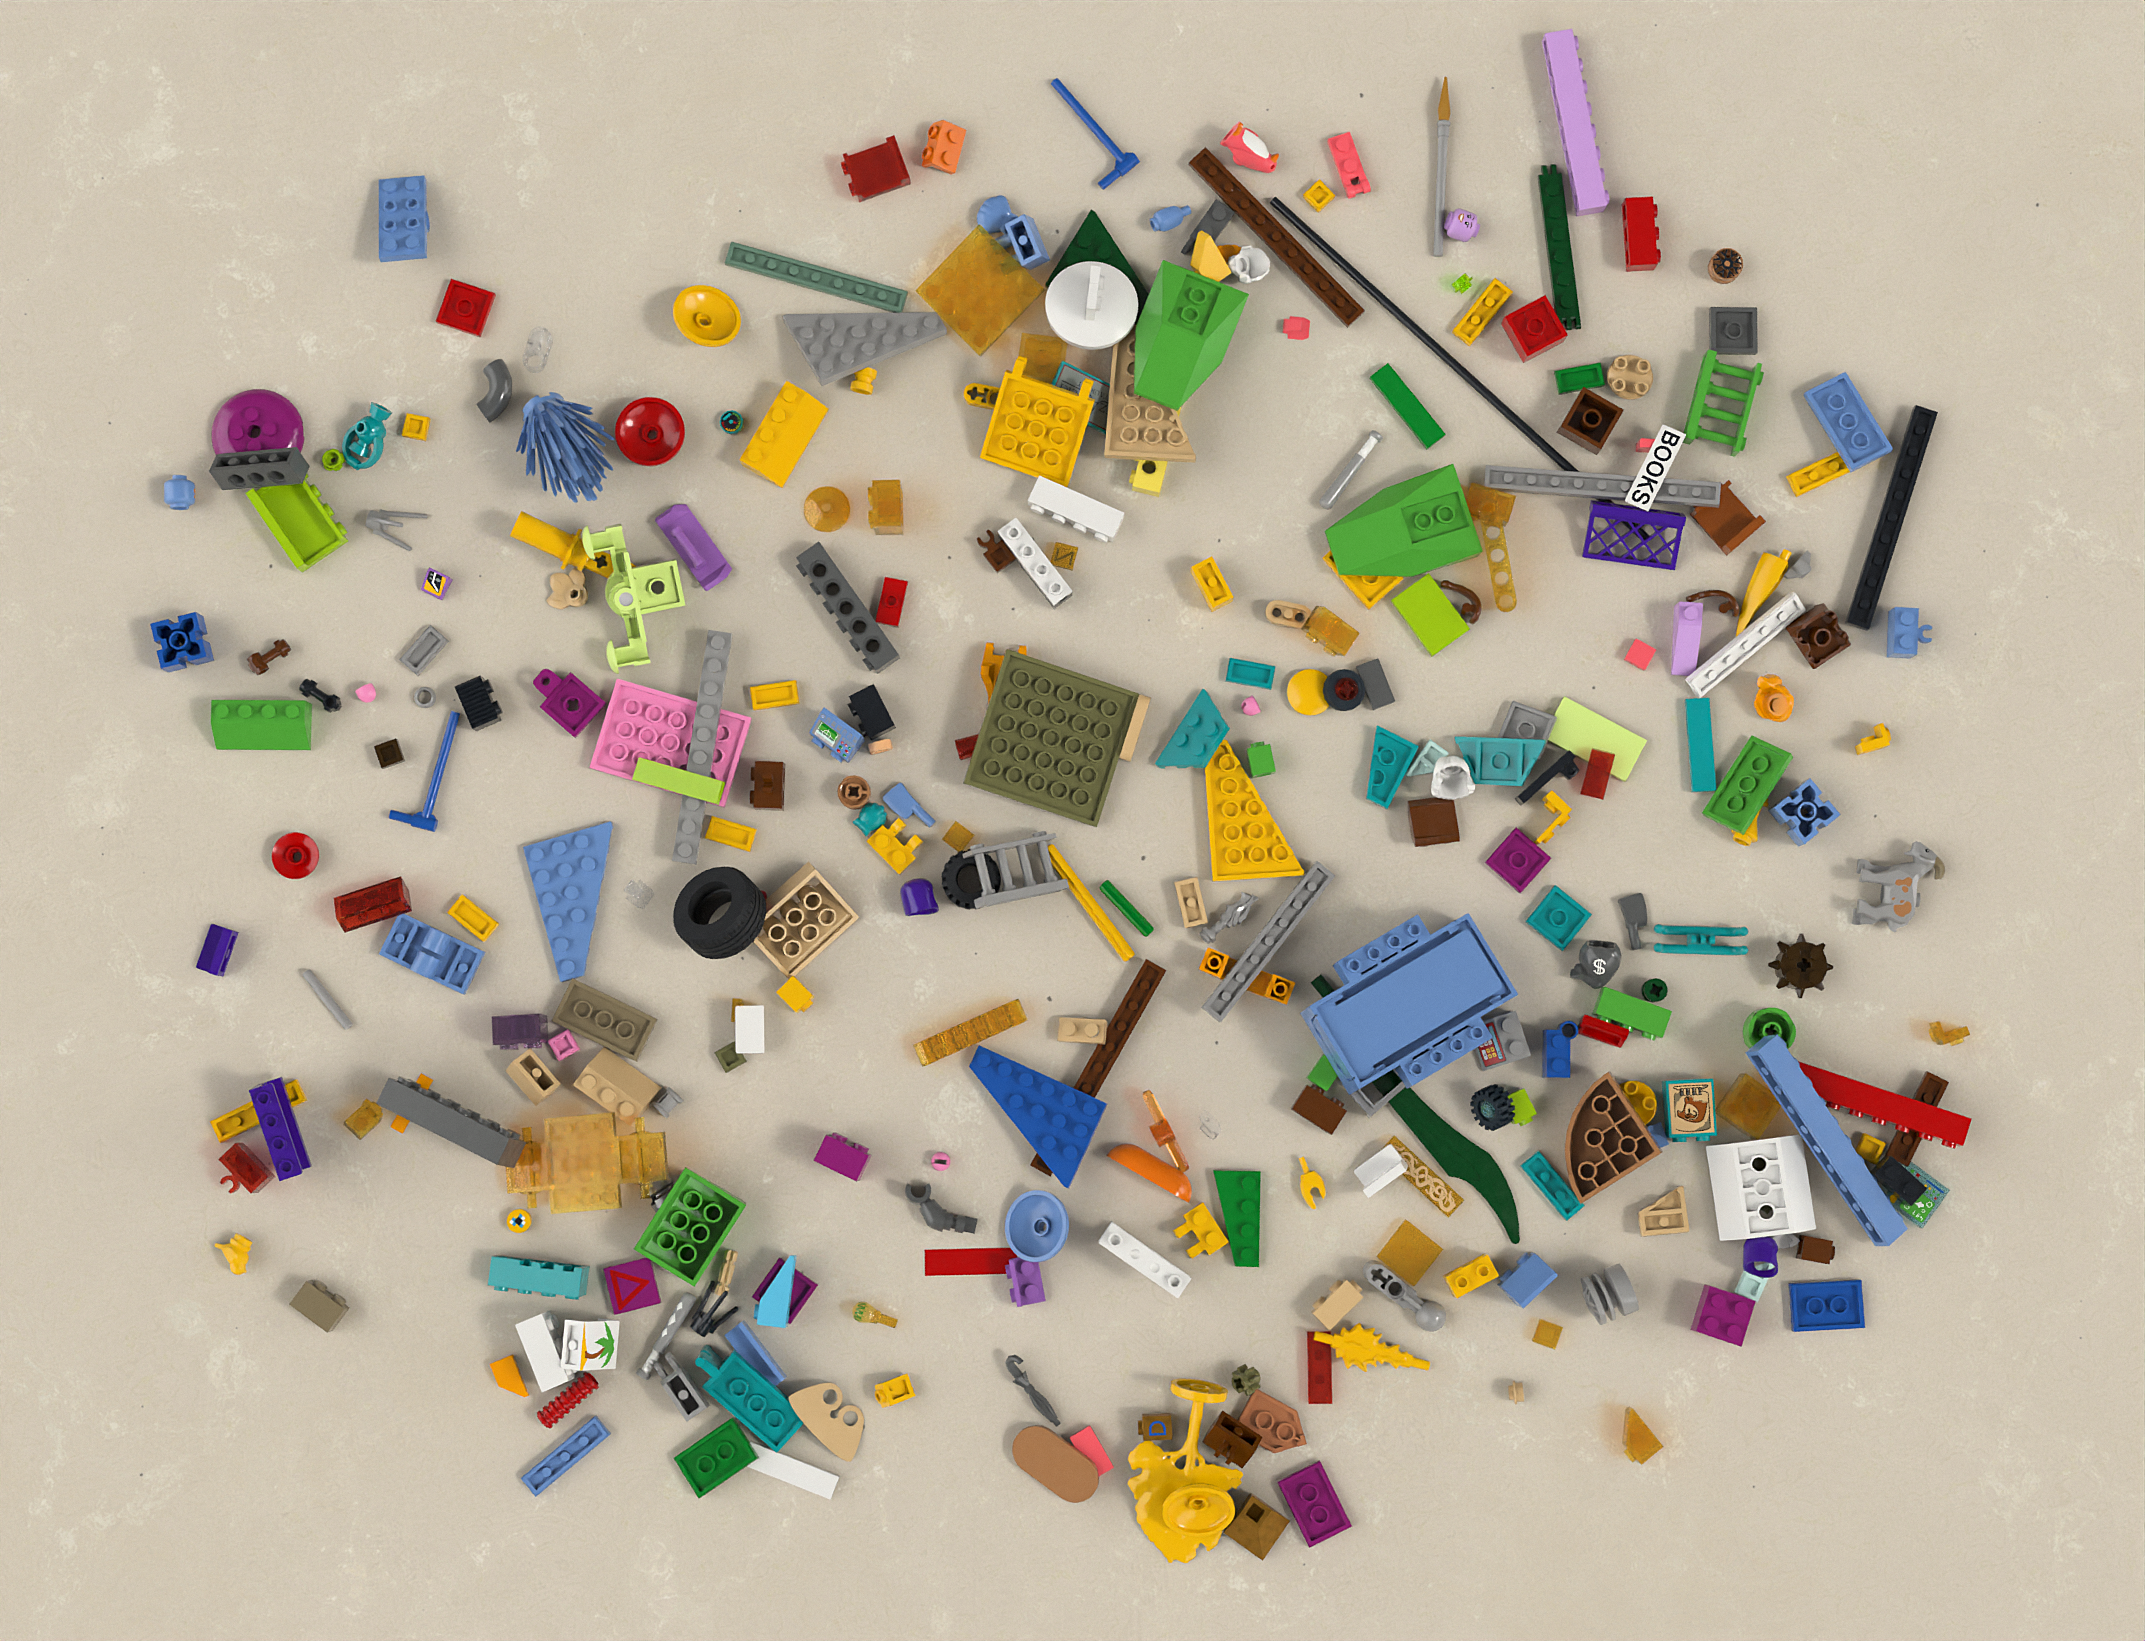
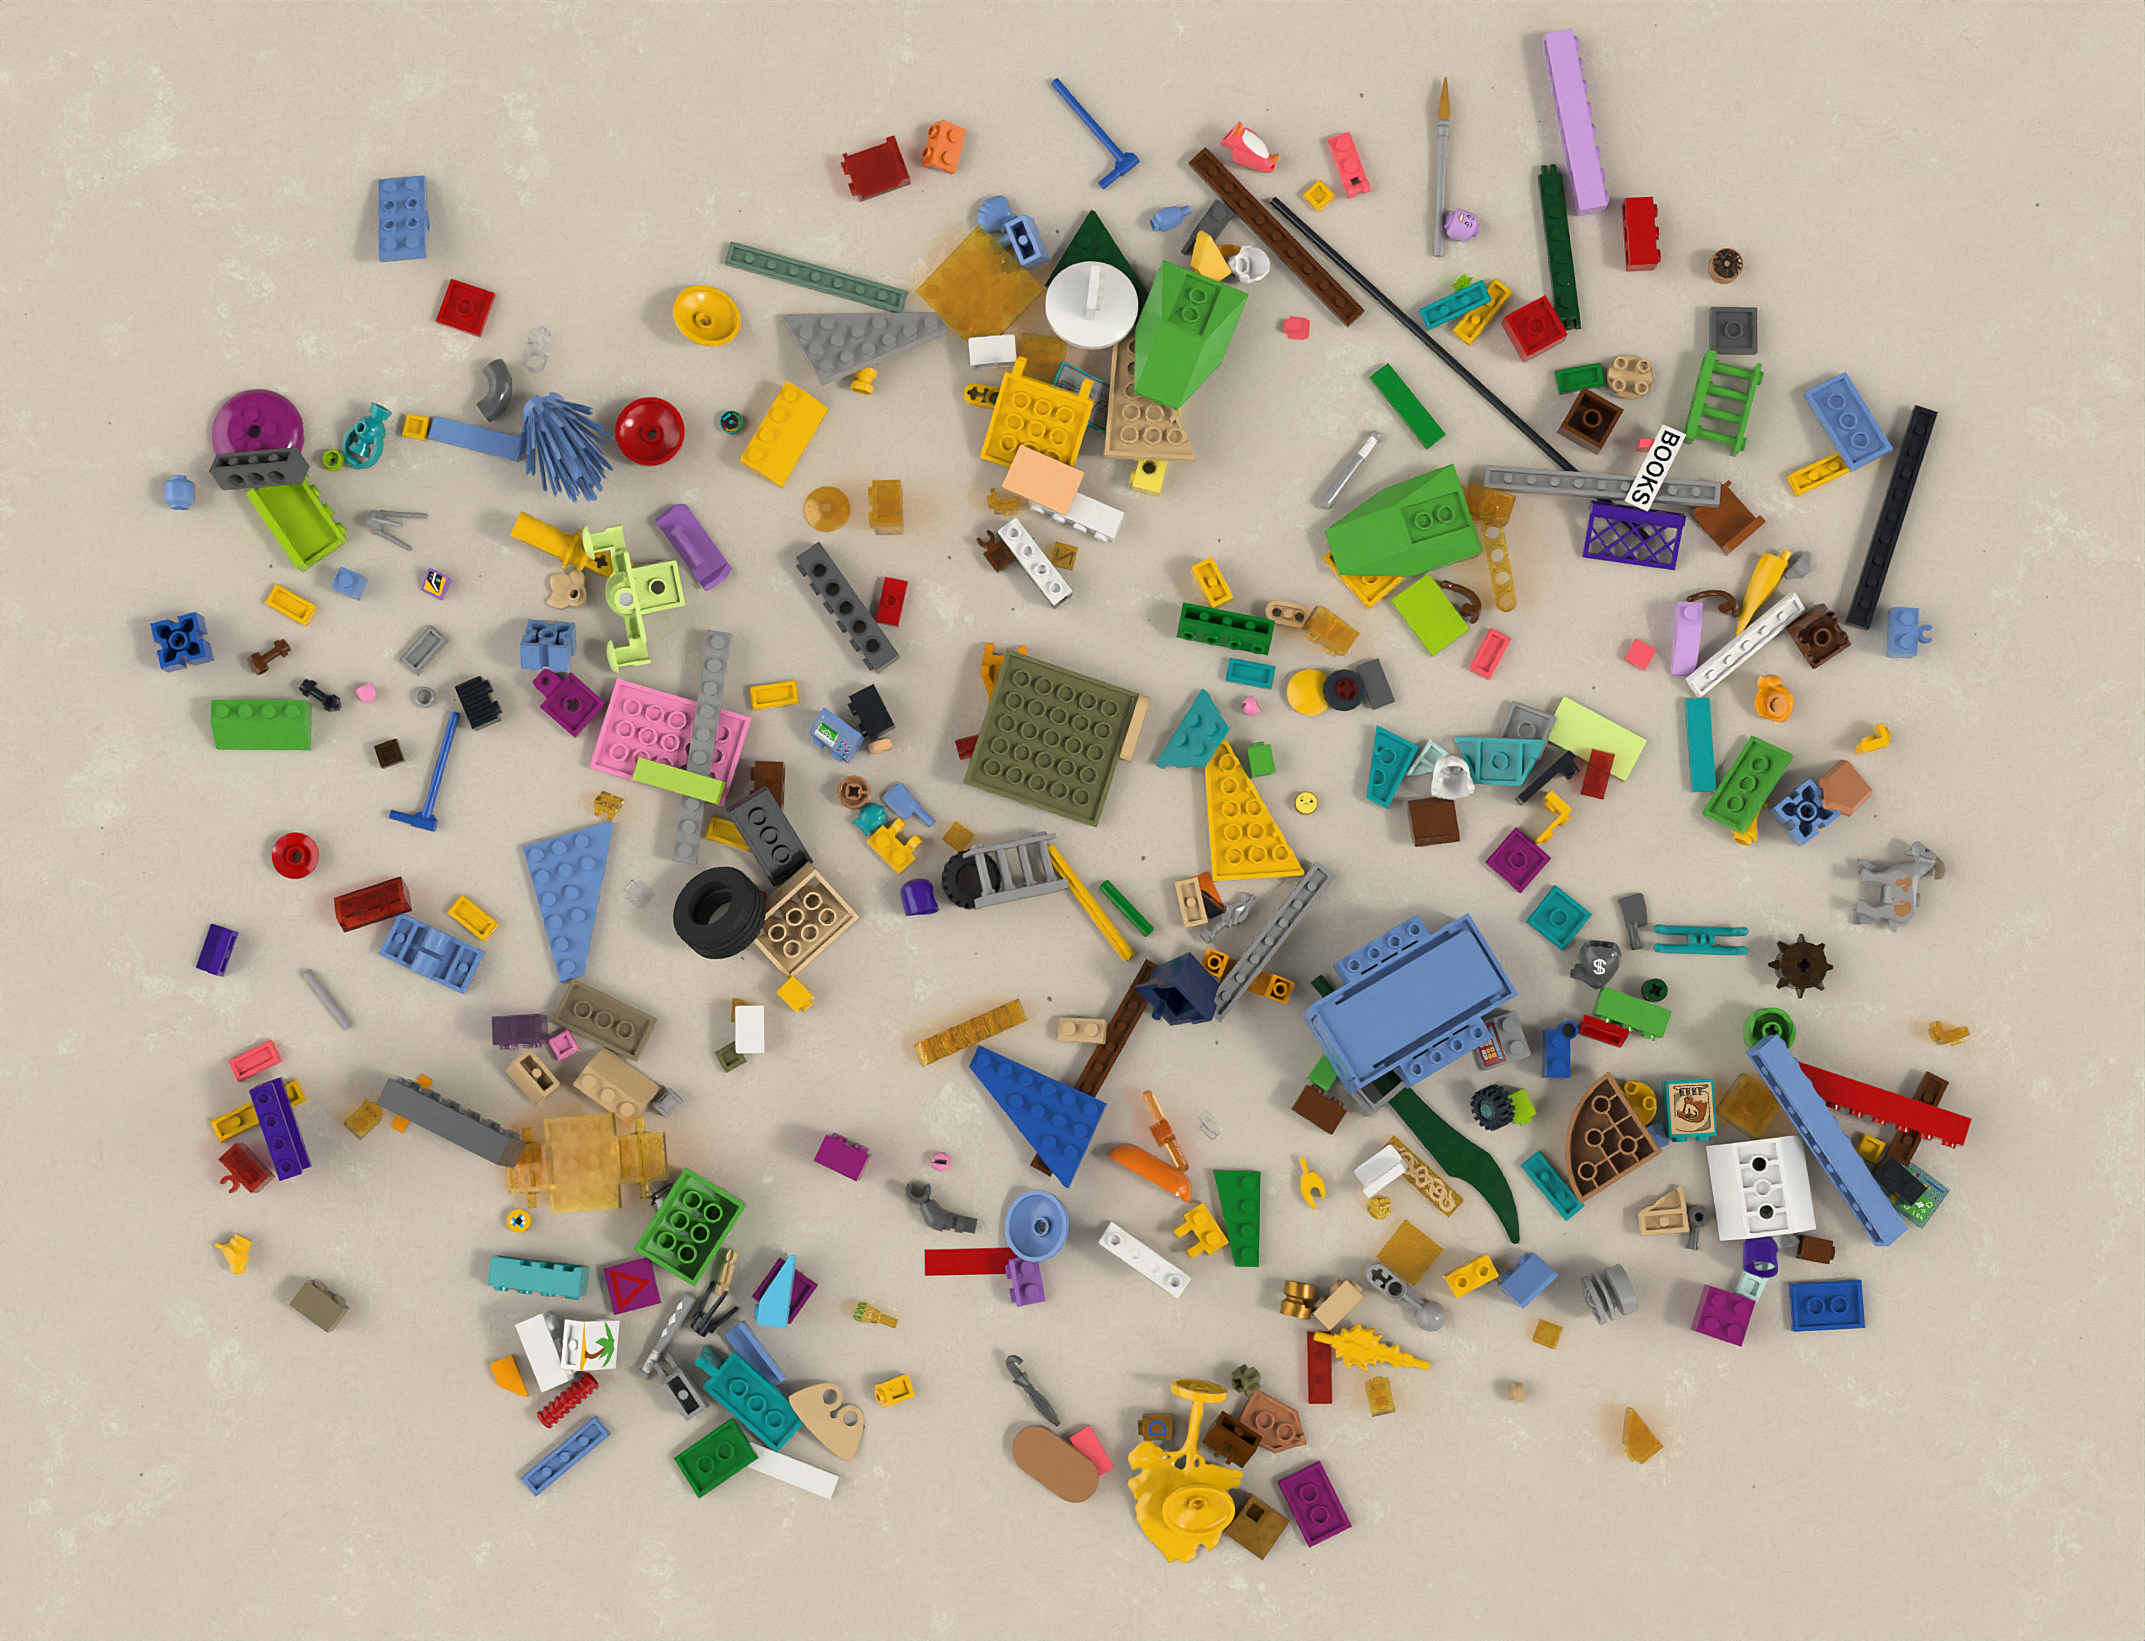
none -> coral tile [228,1040,282,1082]
none -> yellow tile [265,583,318,627]
none -> medium blue brick [331,566,368,601]
none -> medium blue tile [428,416,522,462]
none -> medium blue brick [520,619,577,672]
none -> clear yellow tile [593,791,624,822]
none -> black tile [726,785,814,887]
none -> white panel [968,334,1017,371]
none -> clear yellow bracket [987,488,1022,516]
none -> light nougat tile [1002,445,1085,516]
none -> dark blue piece [1135,952,1219,1026]
none -> green brick [1176,602,1275,656]
none -> sticker [1193,871,1226,919]
none -> pearl gold wheel [1279,1280,1316,1319]
none -> light yellow tile [1294,791,1318,815]
none -> clear yellow bracket [1365,1376,1395,1417]
none -> clear yellow tile [1366,1195,1391,1220]
none -> teal tile [1419,280,1492,331]
none -> coral tile [1468,628,1511,680]
none -> dark grey bar [1686,1205,1708,1250]
none -> nougat tile [1819,759,1872,817]

